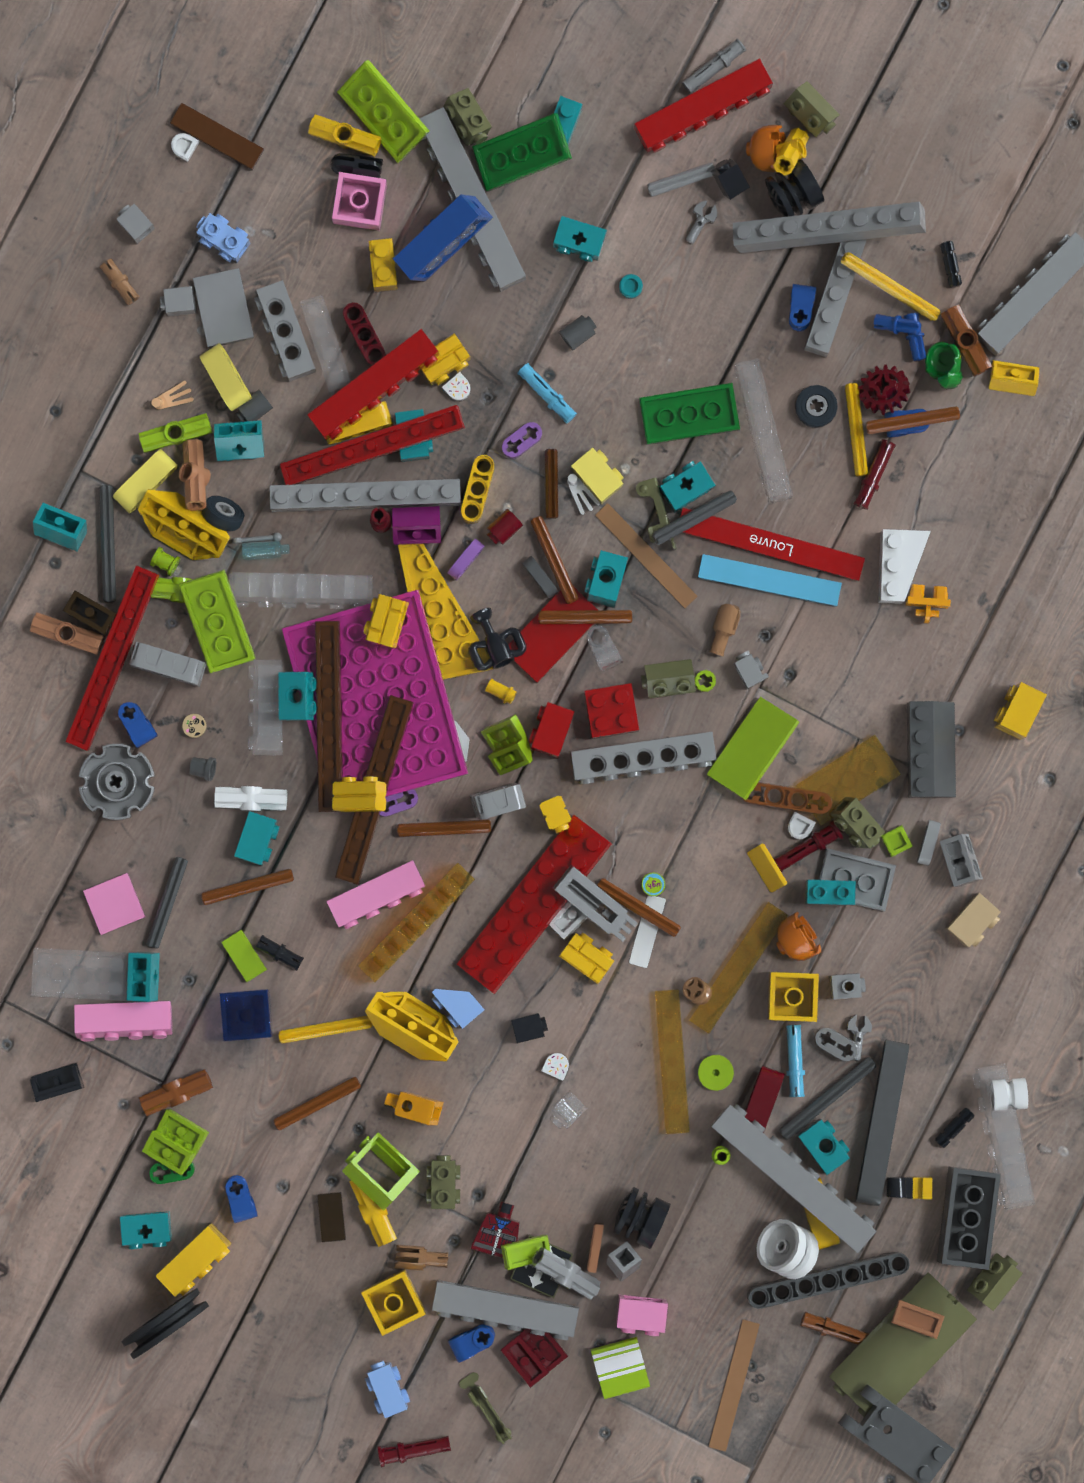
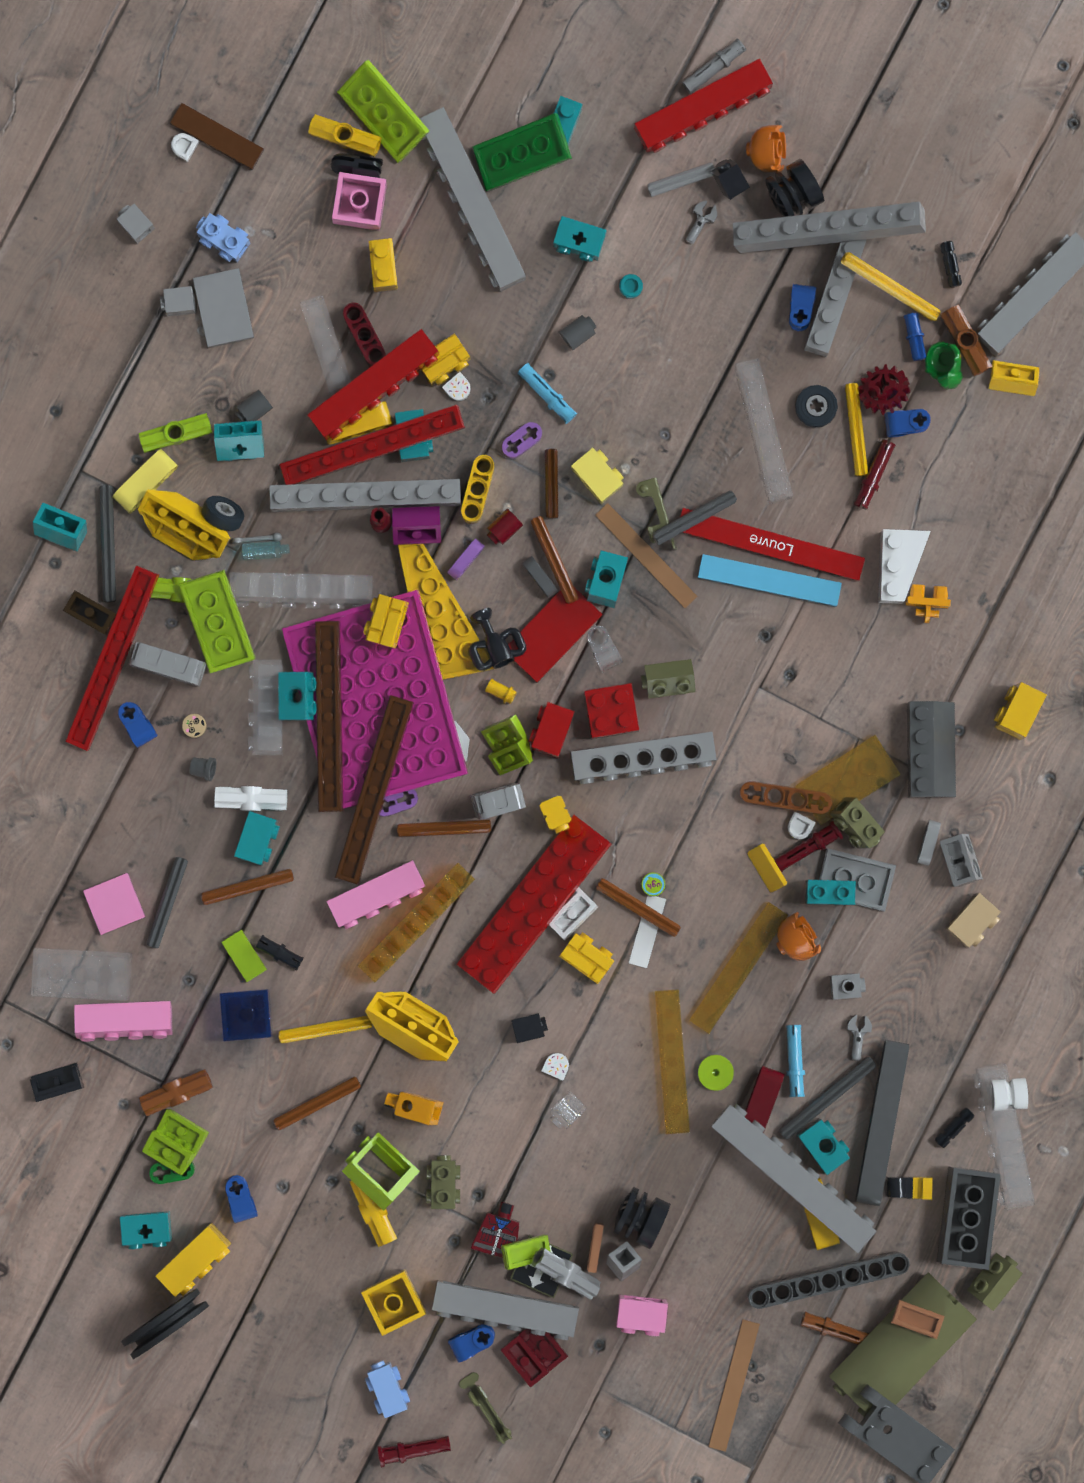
nougat piece [30,612,105,655] -> none
light grey piece [79,744,155,820] -> none
medium nougat pin [100,258,140,305] -> none
teal brick [127,952,160,1002] -> none
lime bush [150,547,181,576] -> none
light nougat piece [151,381,194,410] -> none
nougat piece [179,439,211,511] -> none
light yellow beam [199,343,252,411] -> none
light grey brick [254,280,316,381] -> none
dark brown tile [317,1192,346,1242] -> none
yellow brick [332,777,386,812] -> none
blue brick [393,194,493,281] -> none
medium nougat arm [394,1245,448,1270] -> none
light blue slope [432,989,485,1029] -> none
olive brick [443,88,492,146] -> none
dark orange axle [538,610,632,624] -> none
light grey hinge [553,865,638,942] -> none
white piece [567,474,600,515] -> none
slope [590,1337,650,1399] -> none
green tile [639,383,740,445] -> none
teal brick [660,461,716,513] -> none
medium nougat wheel [683,977,712,1005] -> none
lime bush [695,670,716,692] -> none
lime tile [707,696,800,800] -> none
medium nougat arm [709,604,741,656] -> none
lime pin [711,1146,730,1165] -> none
light grey brick [733,651,769,689] -> none
white wheel [756,1219,819,1279] -> none
yellow brick [767,972,819,1022] -> none
yellow piece [773,127,809,175] -> none
olive brick [783,81,840,137] -> none
light grey beam [815,1028,859,1061] -> none
dark orange axle [866,406,960,434] -> none
blue axle [874,314,922,335] -> none
lime tile [881,825,913,857] -> none

